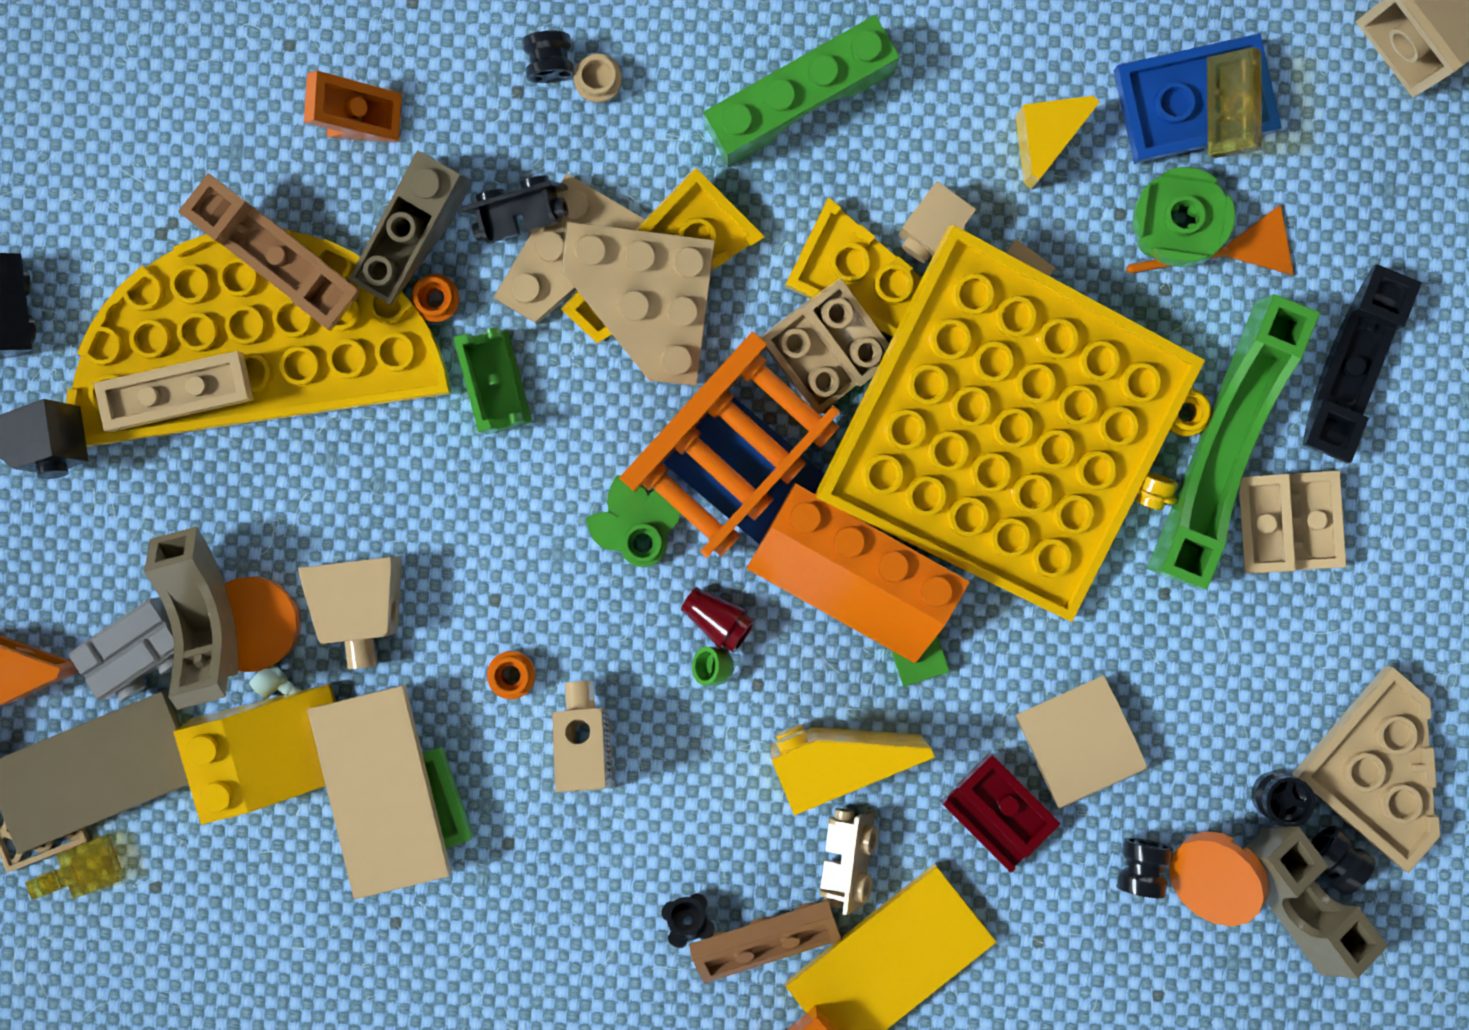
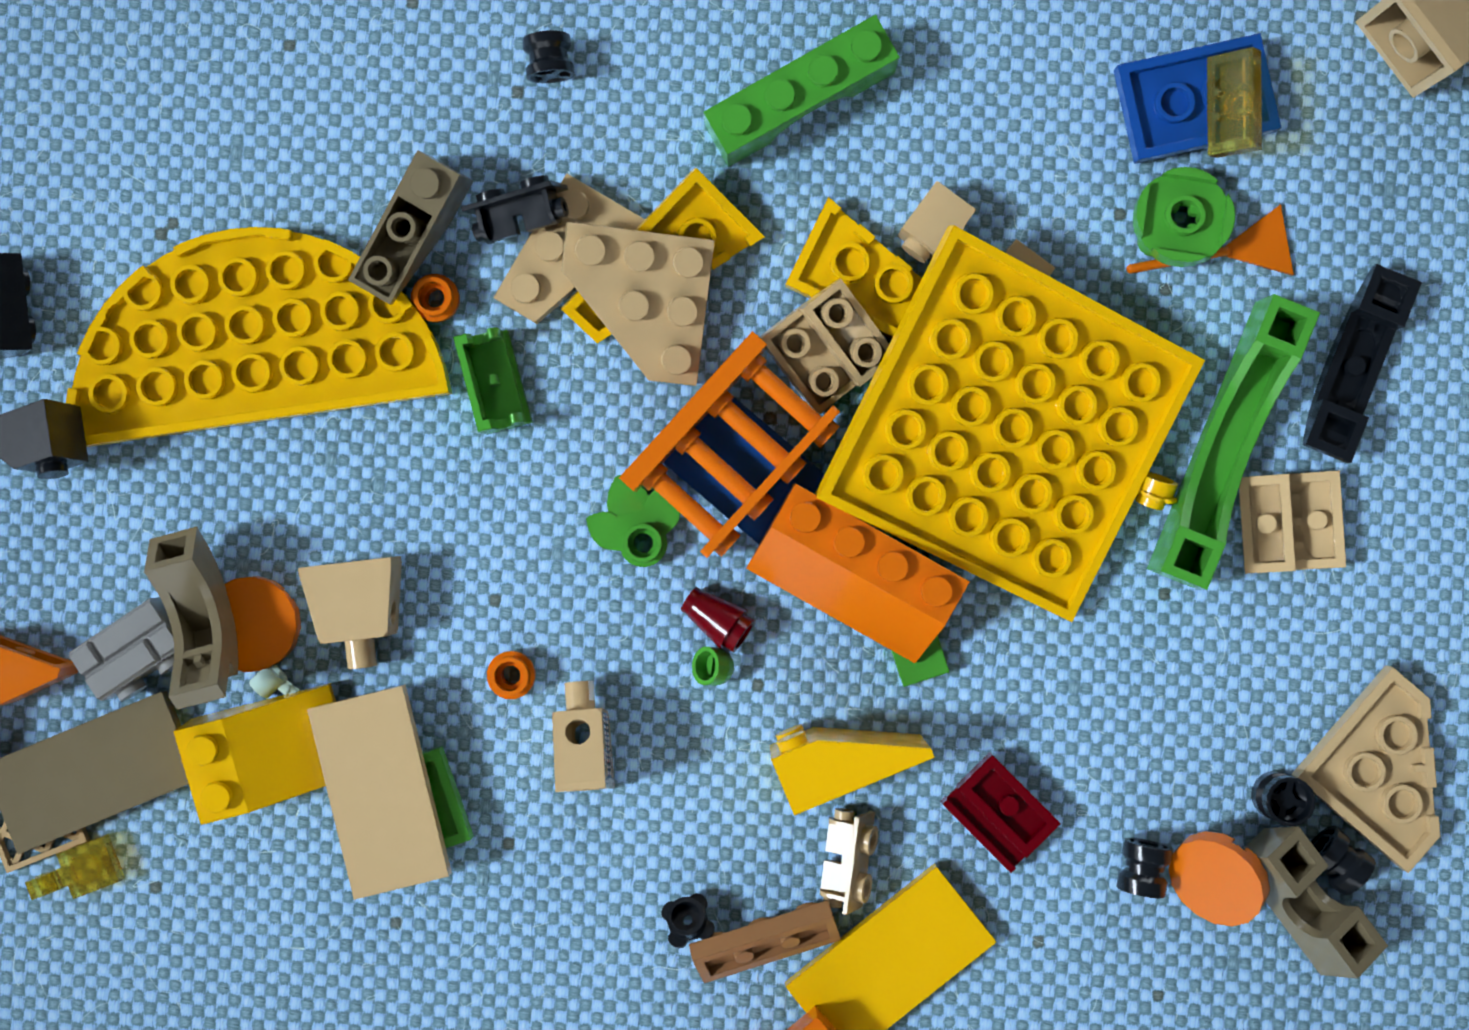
tan plate [93,351,254,432] -> none
medium nougat slope [178,173,361,331] -> none
orange slope [304,70,402,142] -> none
tan plate [574,53,622,103] -> none
yellow slope [1015,96,1100,189] -> none
tan slope [1016,675,1148,809] -> none
yellow plate [1170,388,1211,436] -> none

